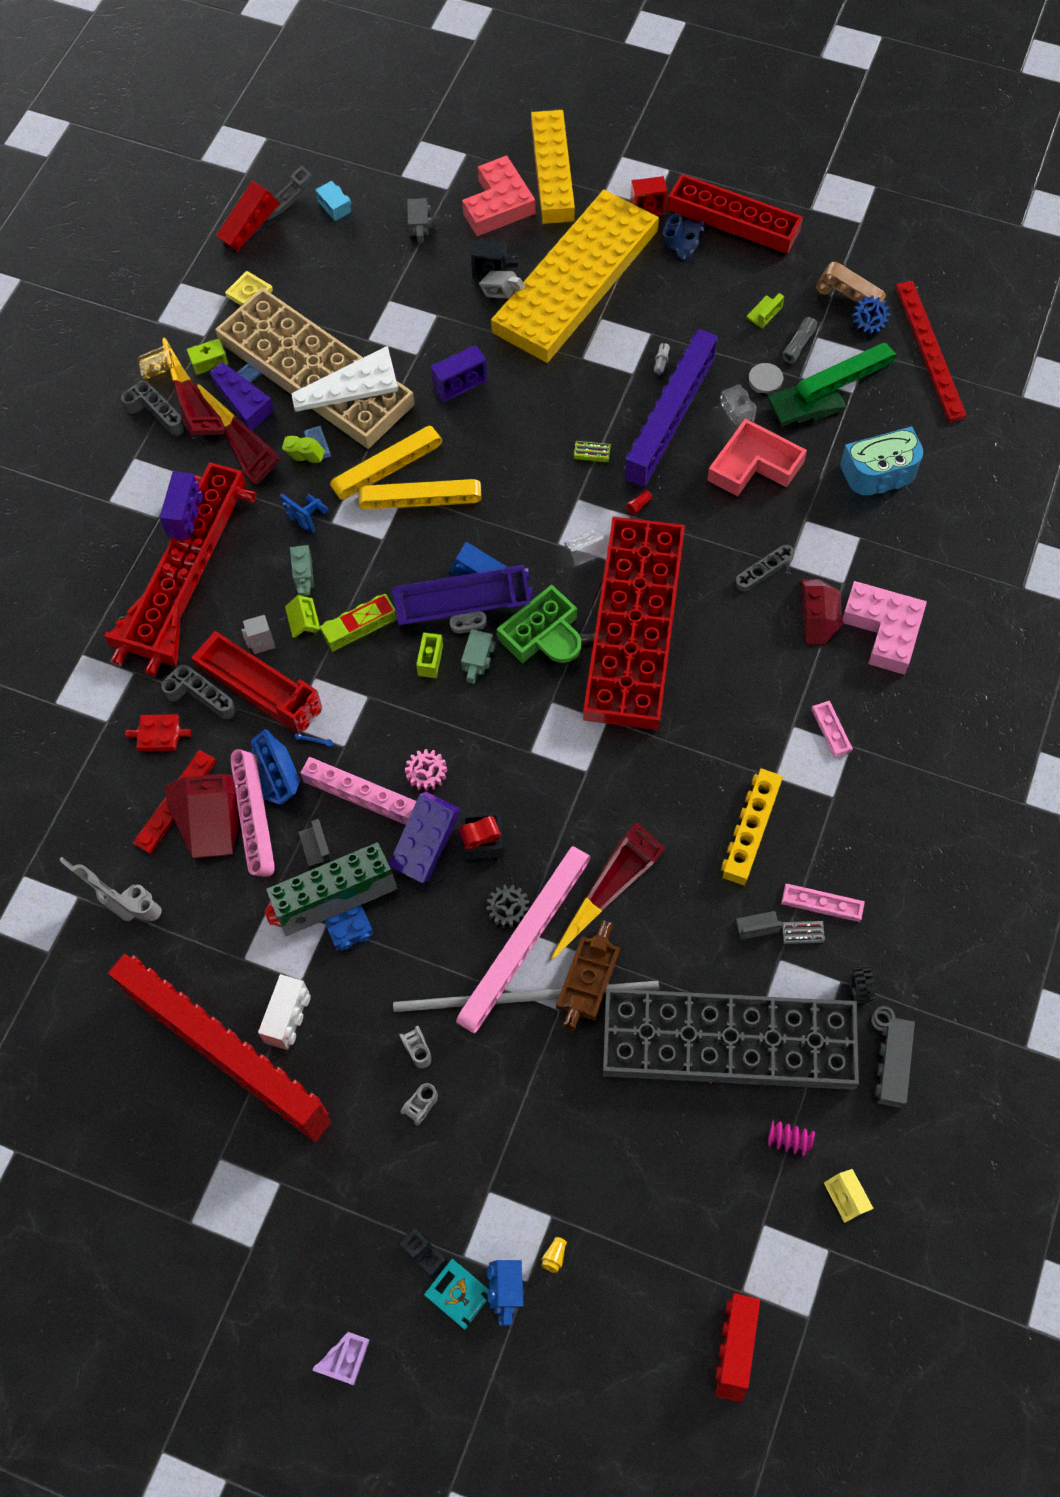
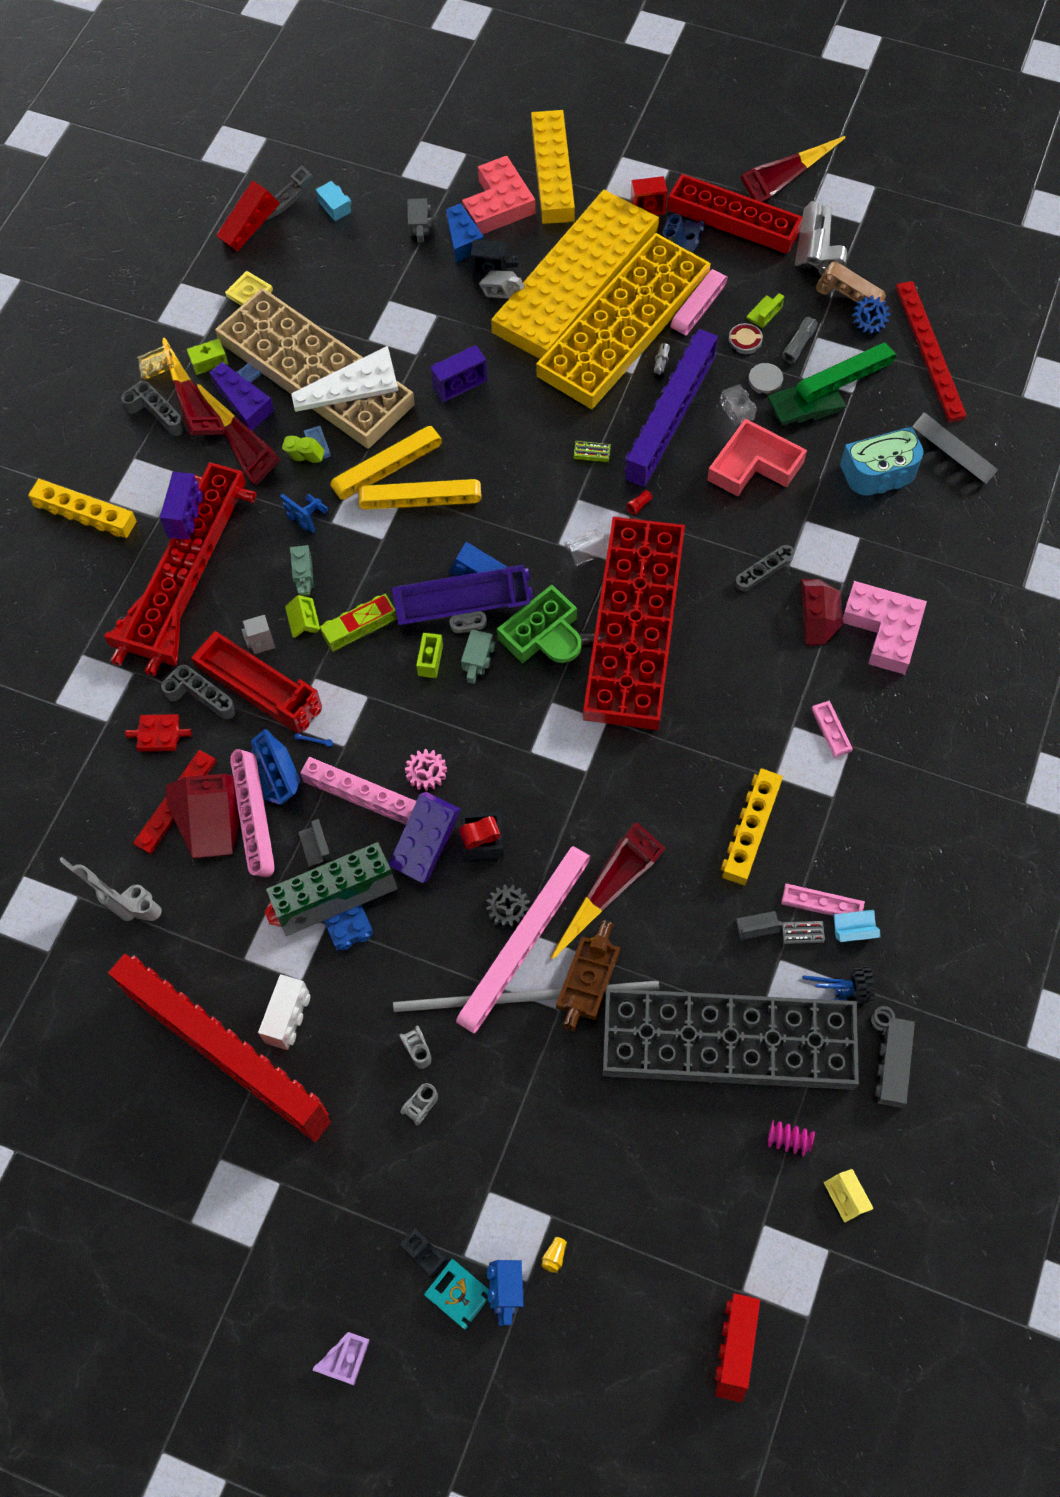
none -> yellow brick [28,479,137,538]
none -> blue wedge [446,203,484,263]
none -> yellow brick [536,233,711,409]
none -> bright pink beam [670,269,728,336]
none -> tile [728,323,763,354]
none -> dark red plate [740,136,845,202]
none -> light grey panel [795,201,847,275]
none -> blue plant [802,975,854,1001]
none -> medium azure panel [833,910,880,942]
none -> light grey beam [912,412,998,484]

